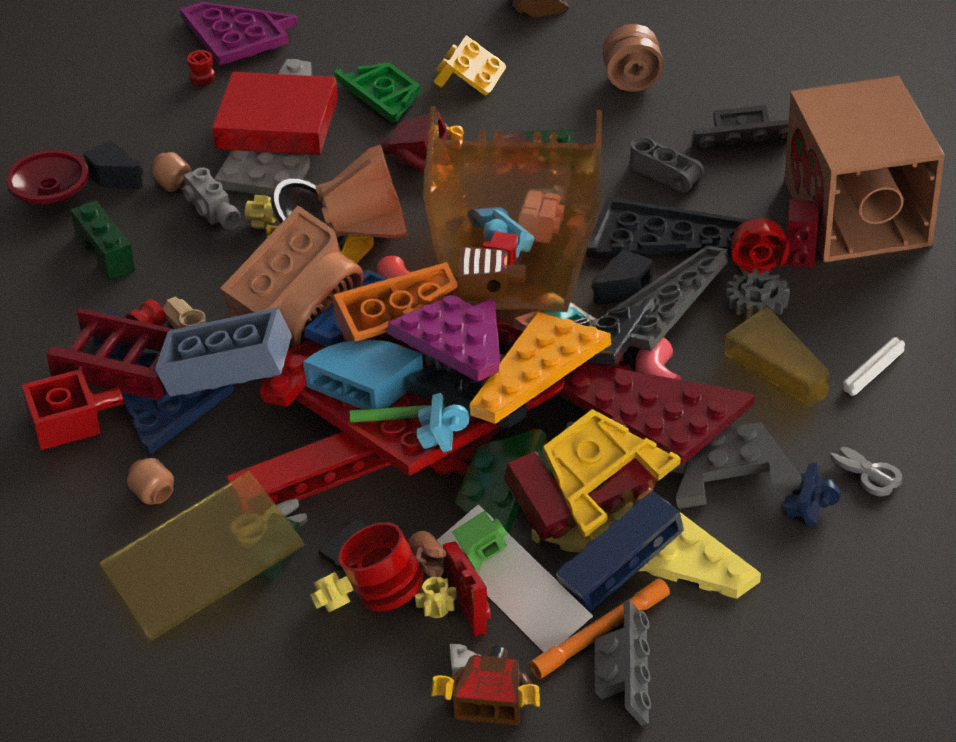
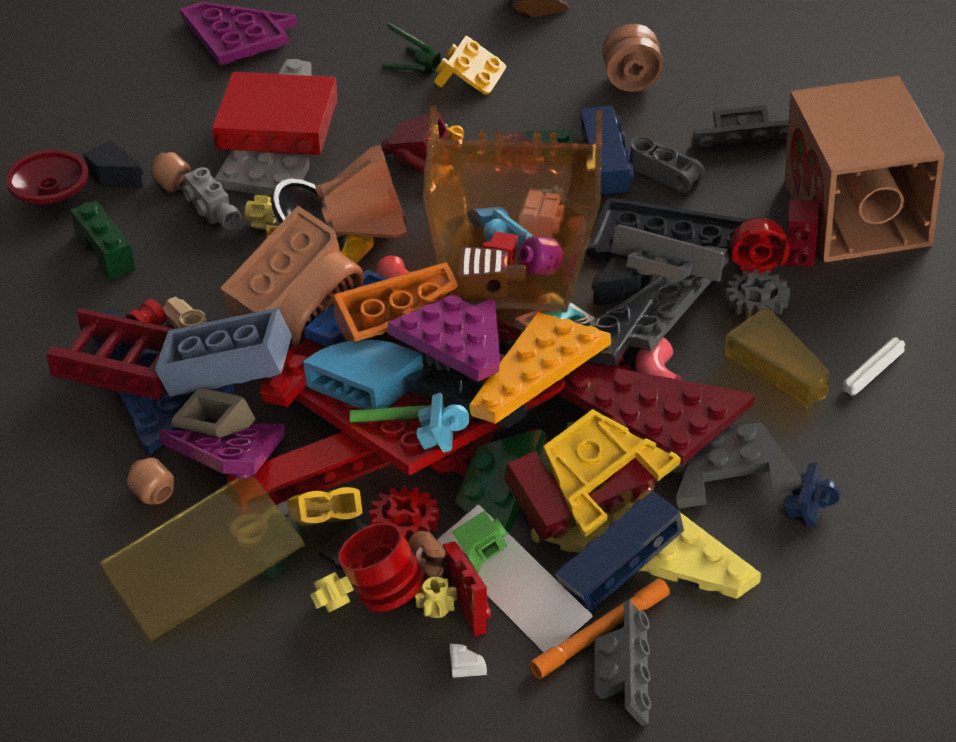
red brick [22,369,124,450] -> none
red wheel [187,50,215,86] -> none
green wing [334,62,420,124] -> none
torso [430,646,540,726] -> none
light grey piece [830,447,902,496] -> none
none -> magenta wing [159,422,285,478]
none -> dark tan tile [172,387,255,438]
none -> yellow brick [287,487,363,526]
none -> red gear [369,486,440,542]
none -> dark green plant [382,23,441,73]
none -> magenta head [518,236,564,275]
none -> dark blue brick [581,105,634,195]
none -> dark grey bracket [611,224,725,283]

